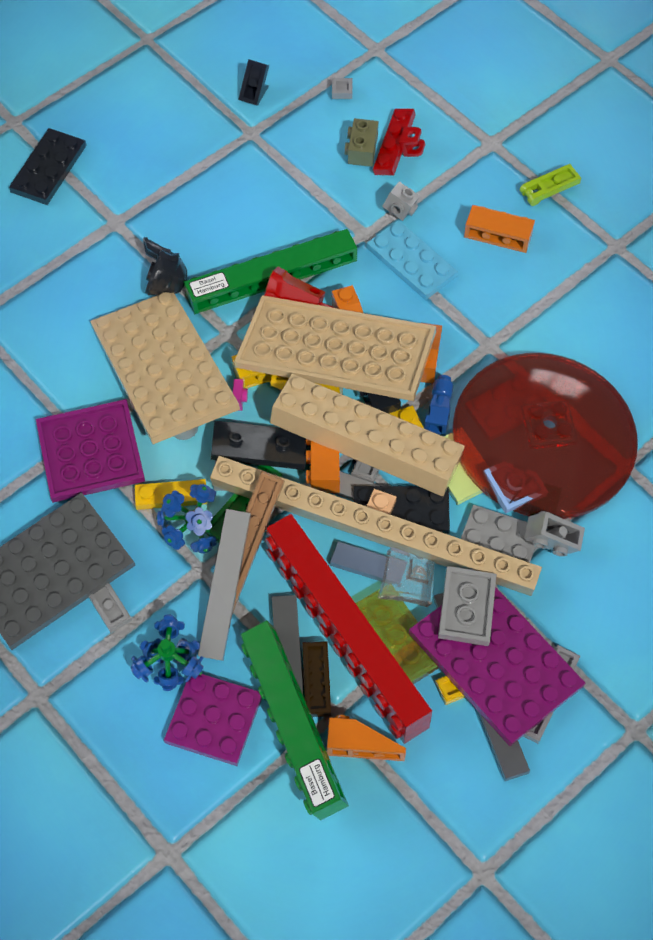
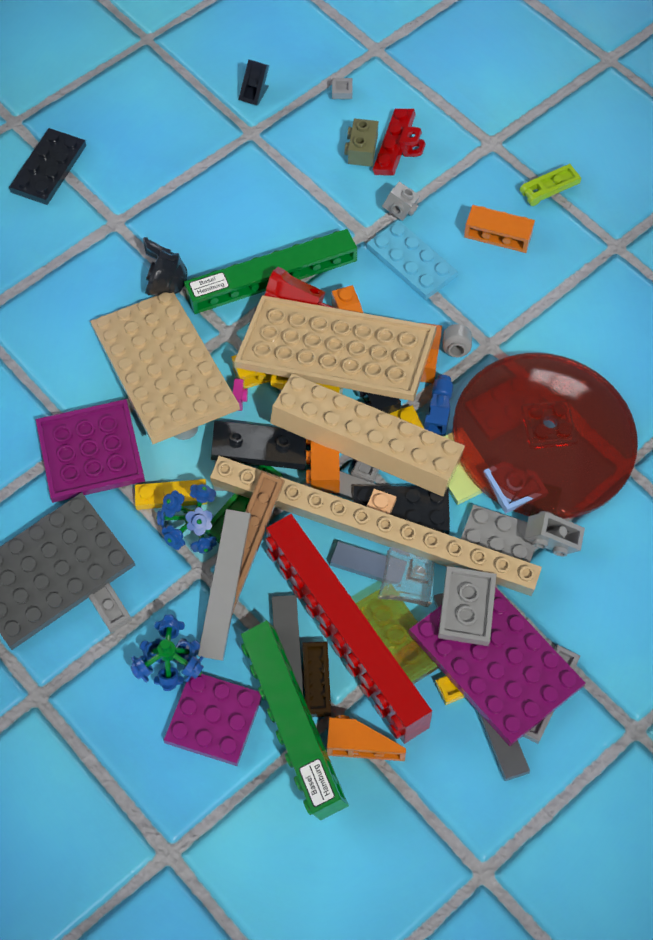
none -> light grey head [443,324,472,358]

